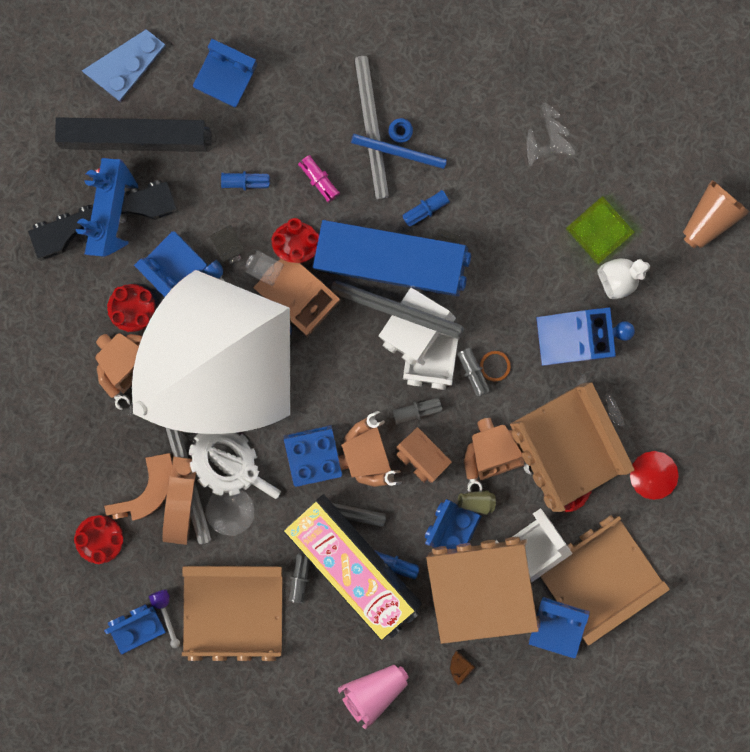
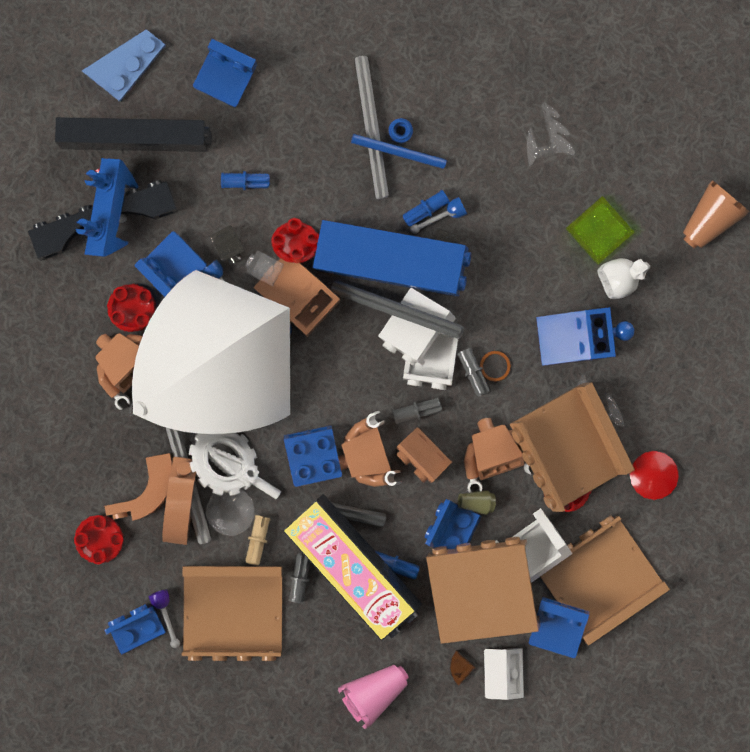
dark pink pin [298,155,340,203] -> none
none -> tan axle [246,515,271,565]
none -> hinge [410,197,467,234]
none -> white panel [484,648,524,700]

